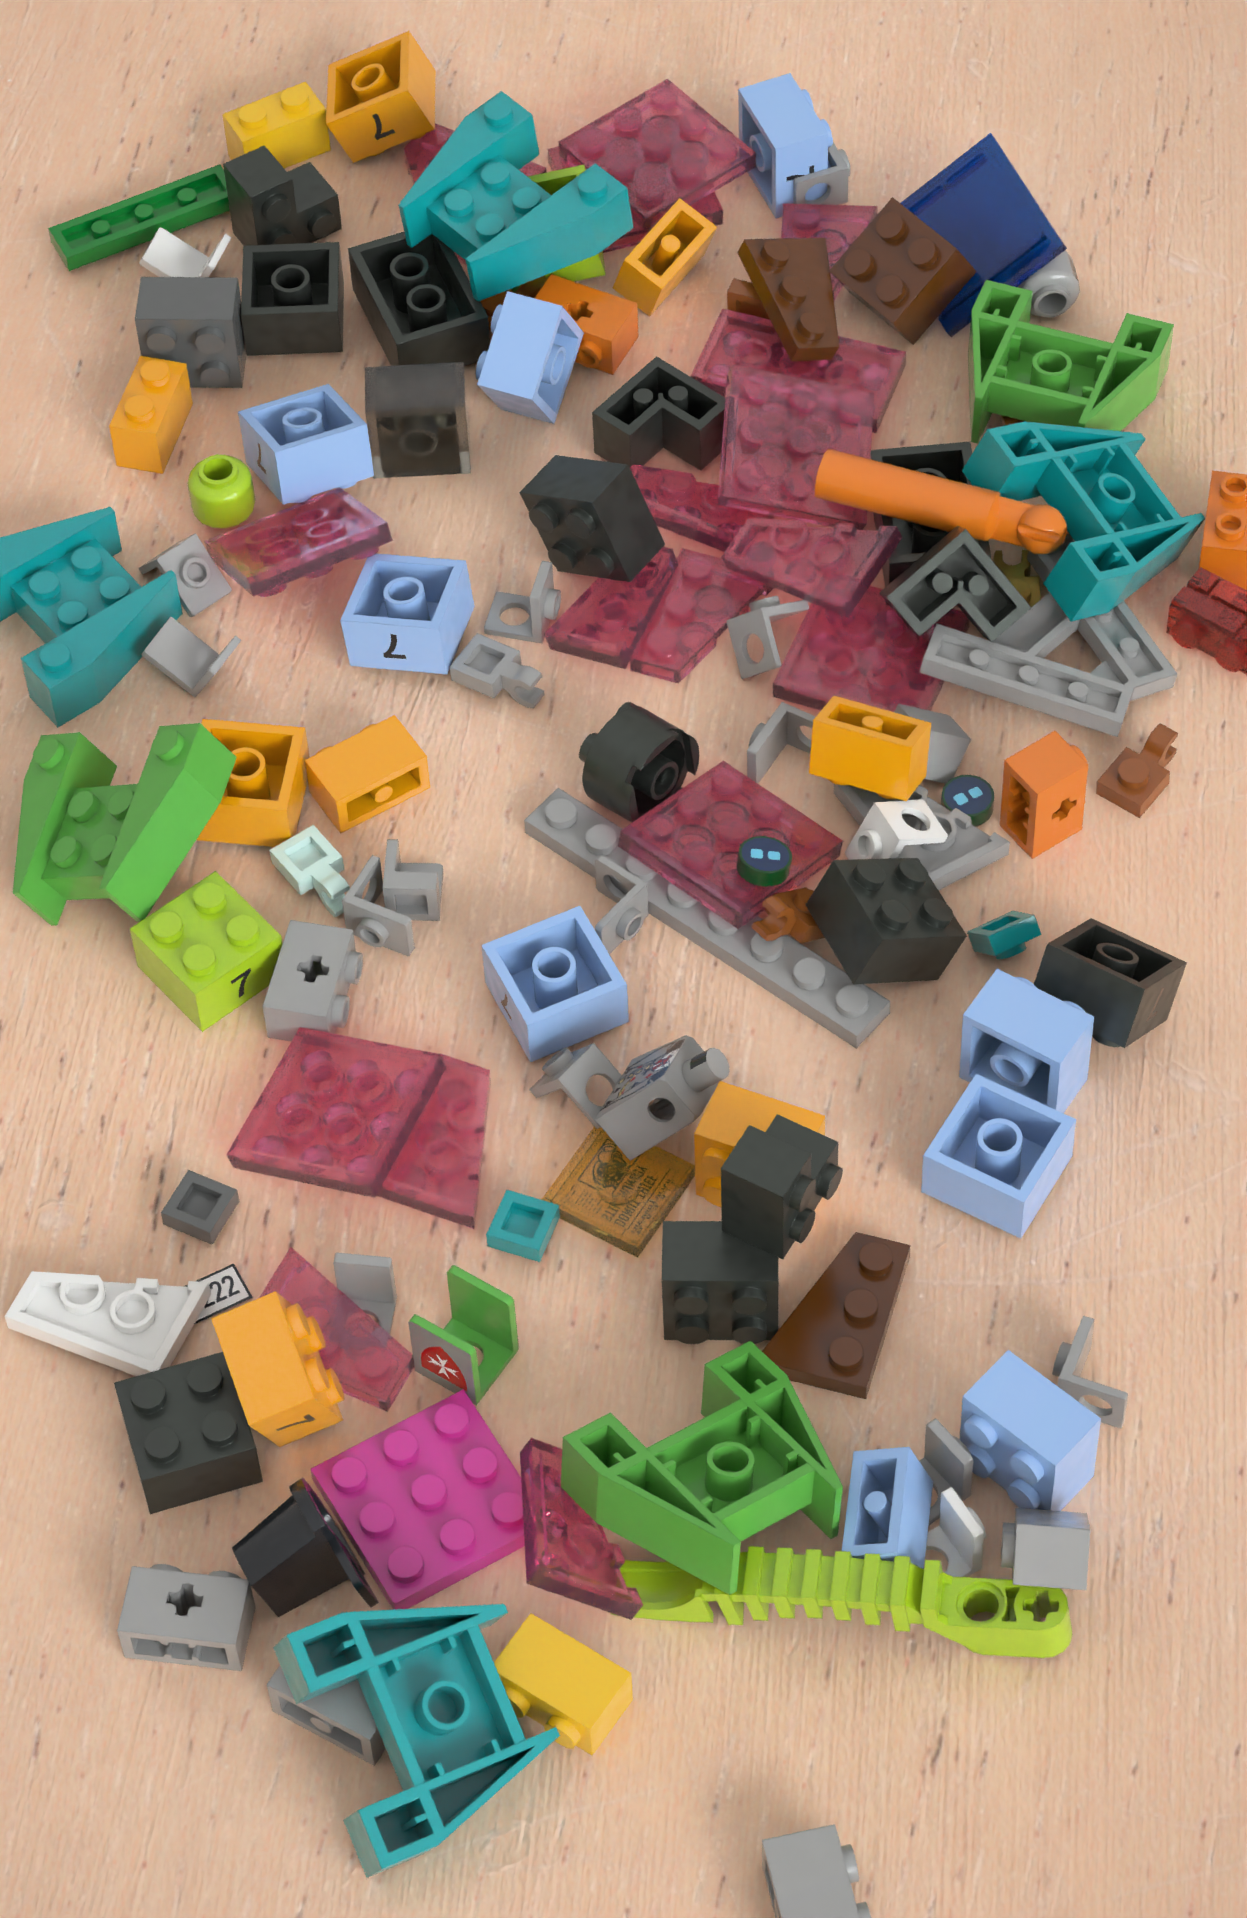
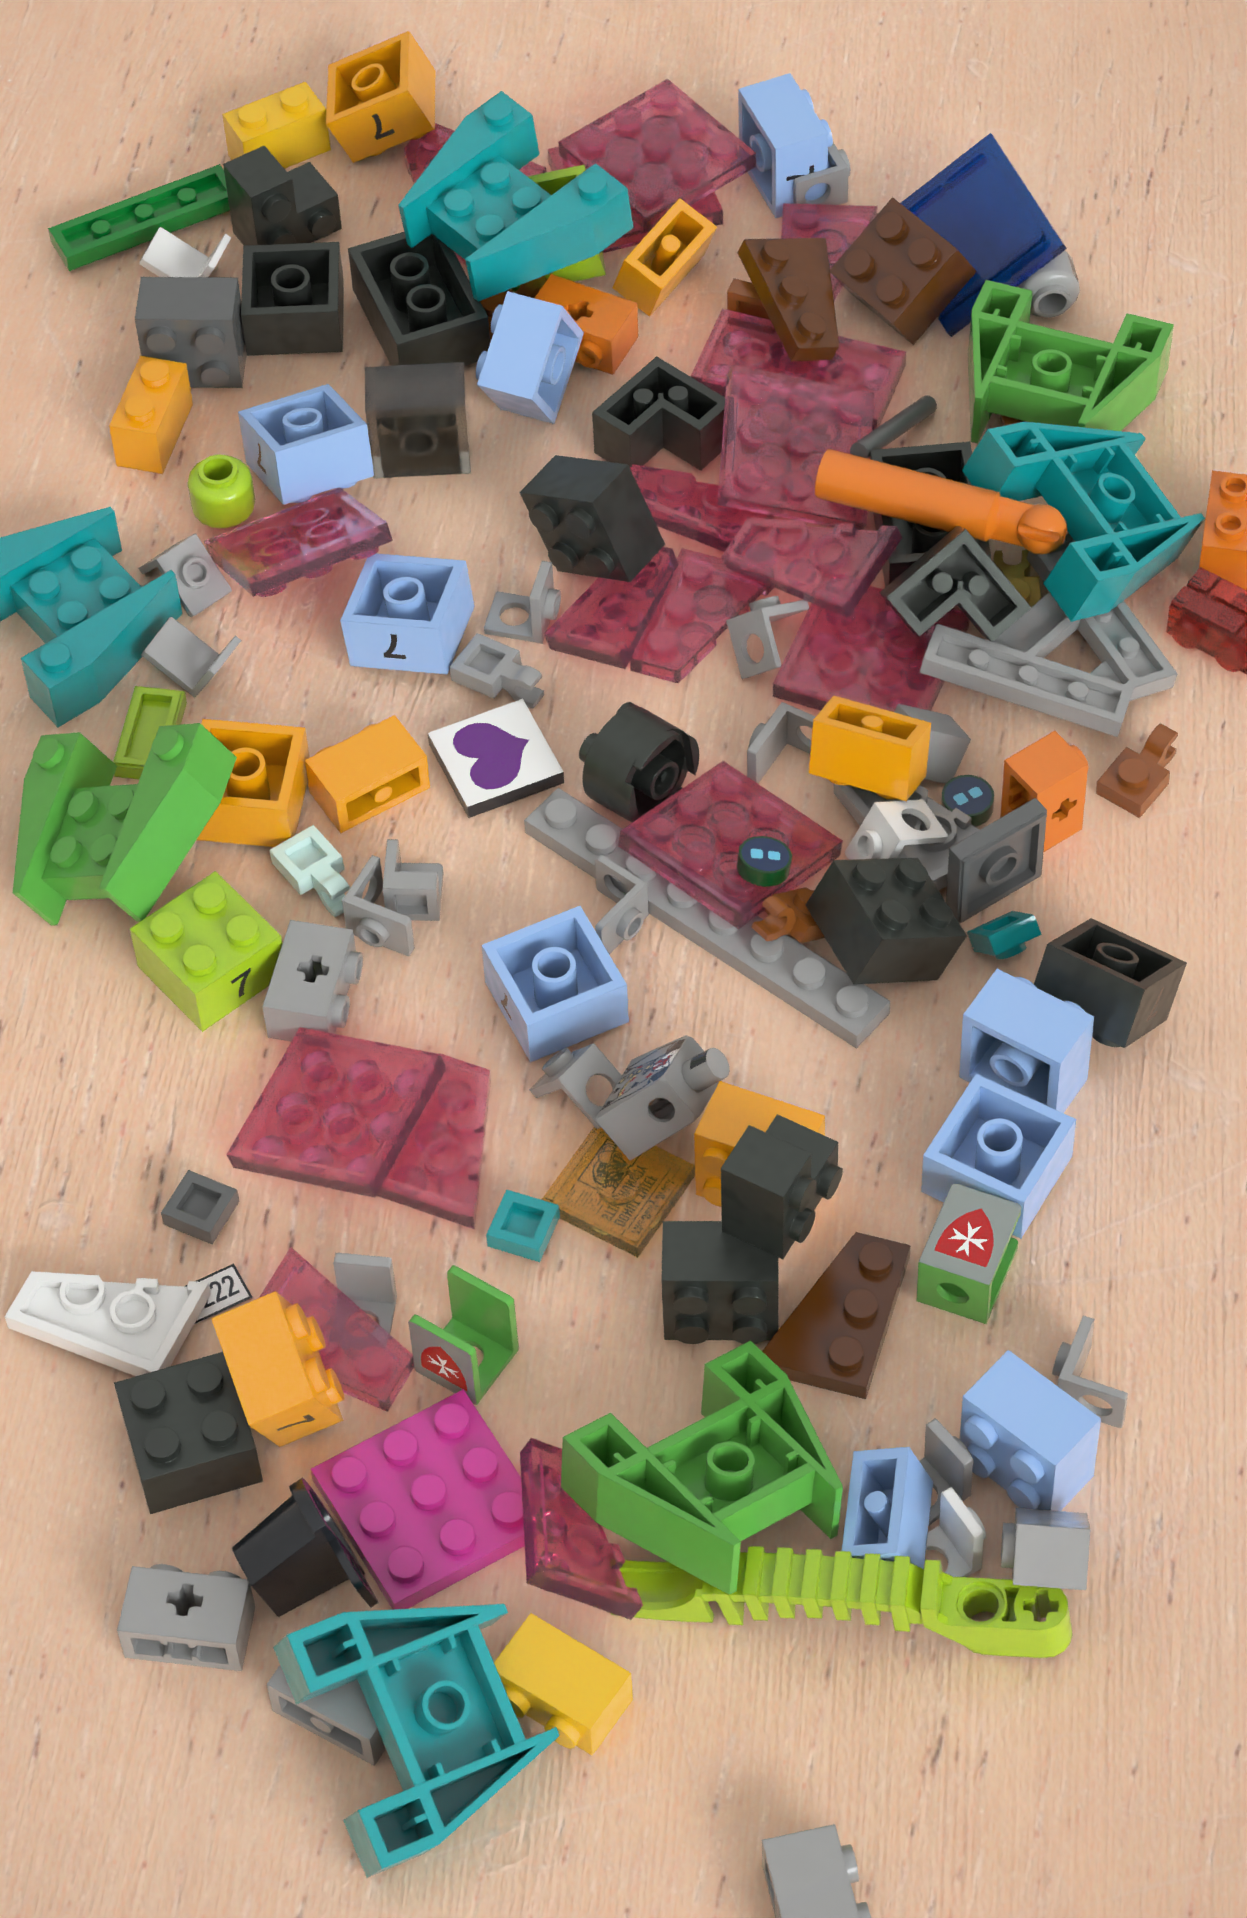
none -> lime tile [113,686,187,779]
none -> tile [428,699,564,818]
none -> dark grey bar [850,395,937,458]
none -> piece [916,1184,1021,1324]
none -> dark grey plate [946,798,1047,923]

